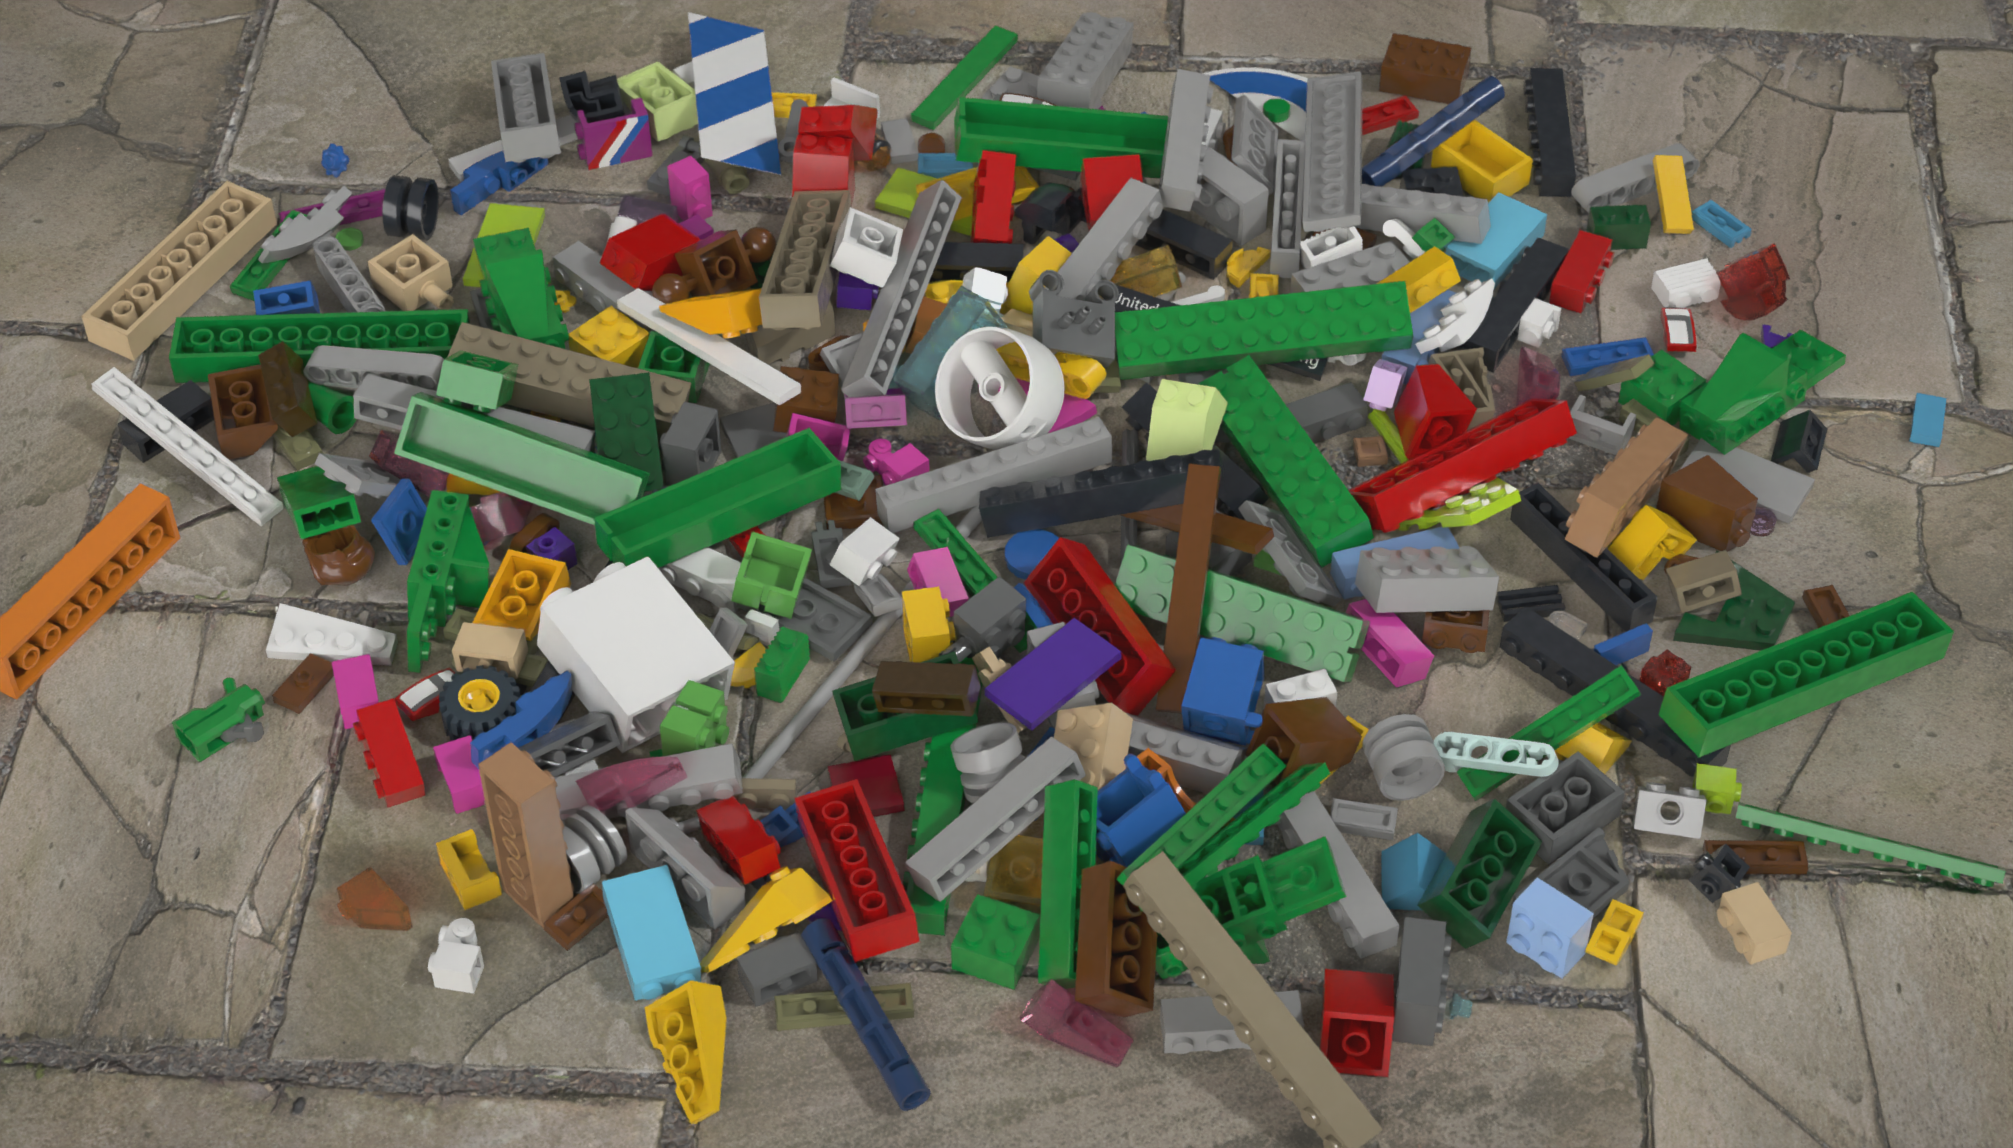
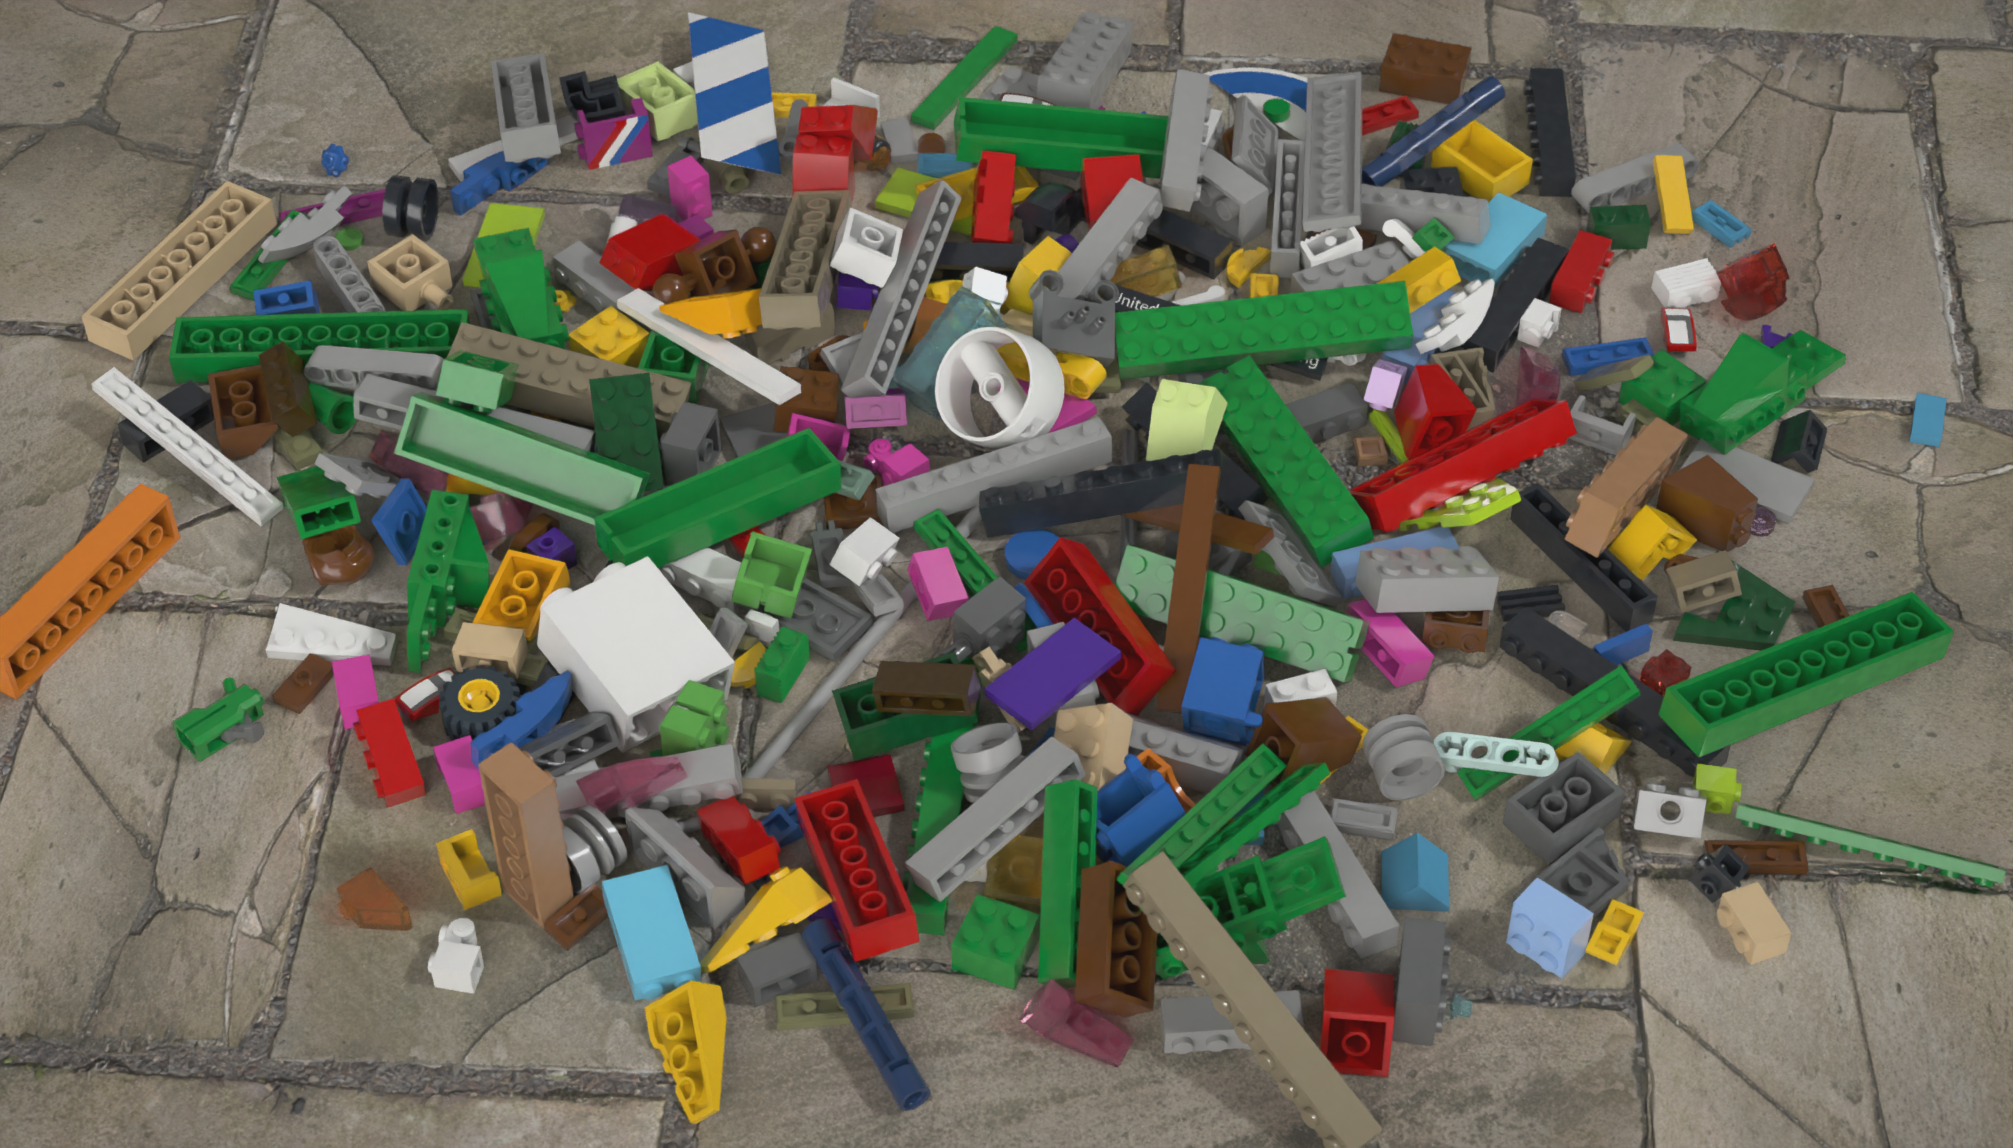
yellow brick [902,586,955,662] -> none
dark green brick [1417,799,1542,949] -> none

